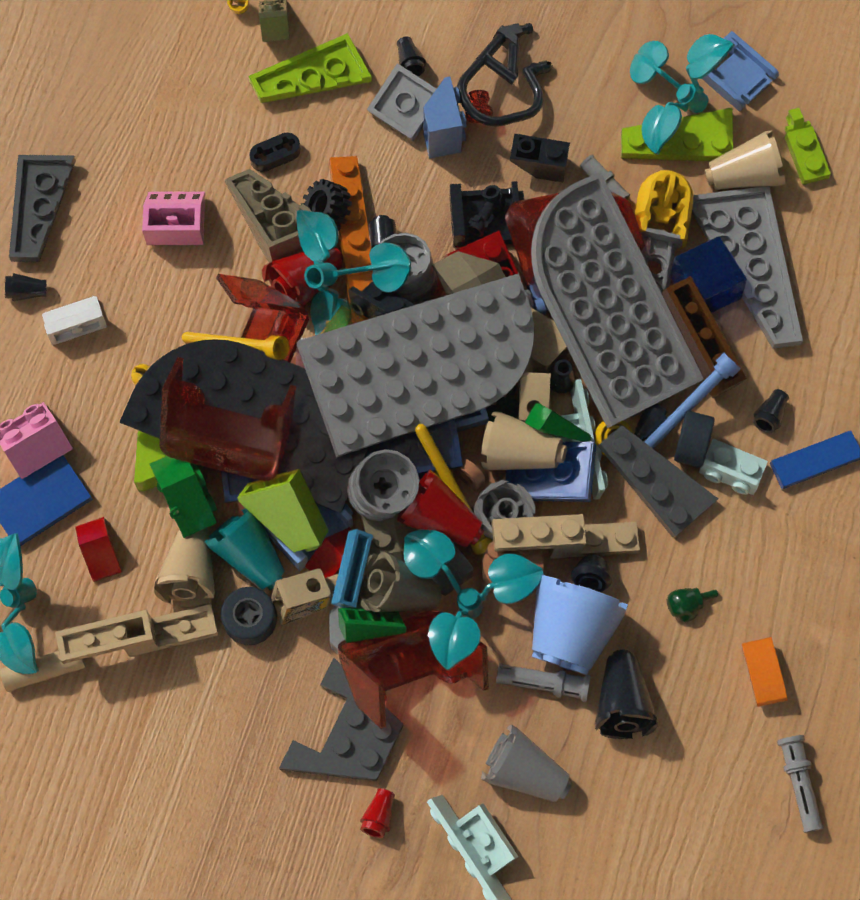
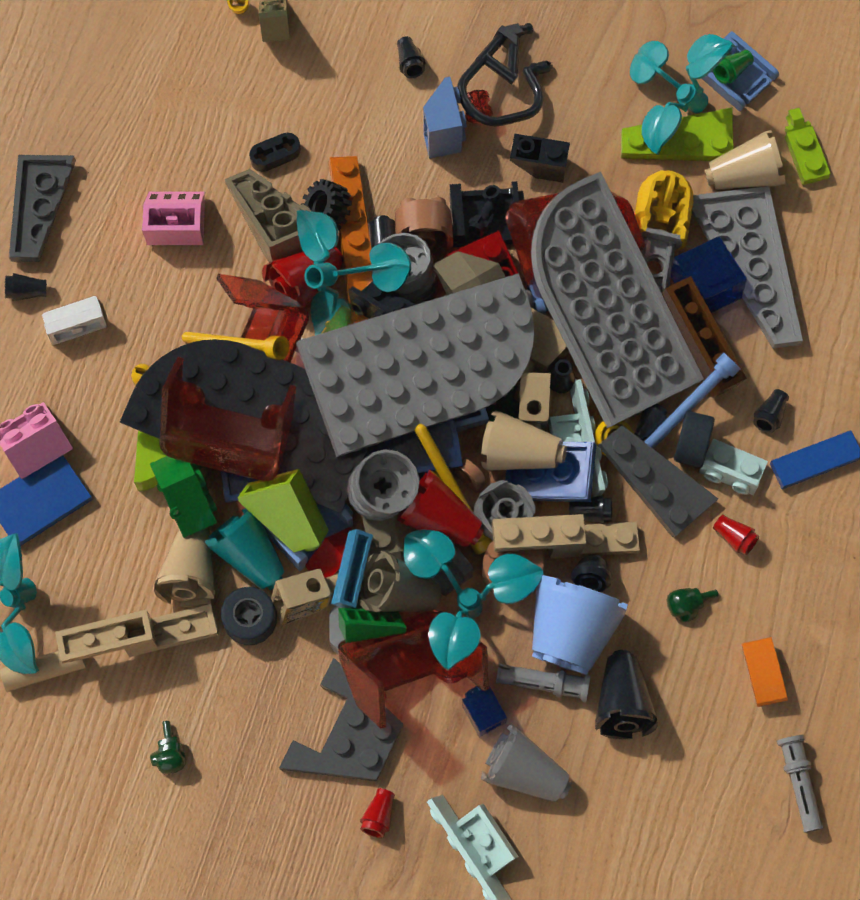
red slope [75,517,122,582] -> none
lime wing [249,33,372,103] -> none
light grey hinge [367,63,436,141] -> none
green slope [525,403,592,442] -> none
light grey pin [580,155,630,207] -> none
none -> dark green piece [150,721,186,774]
none -> nougat brick [395,197,453,258]
none -> clear blue brick [462,685,507,737]
none -> black cone [569,495,612,524]
none -> green cone [713,49,754,83]
none -> red cone [713,514,759,555]

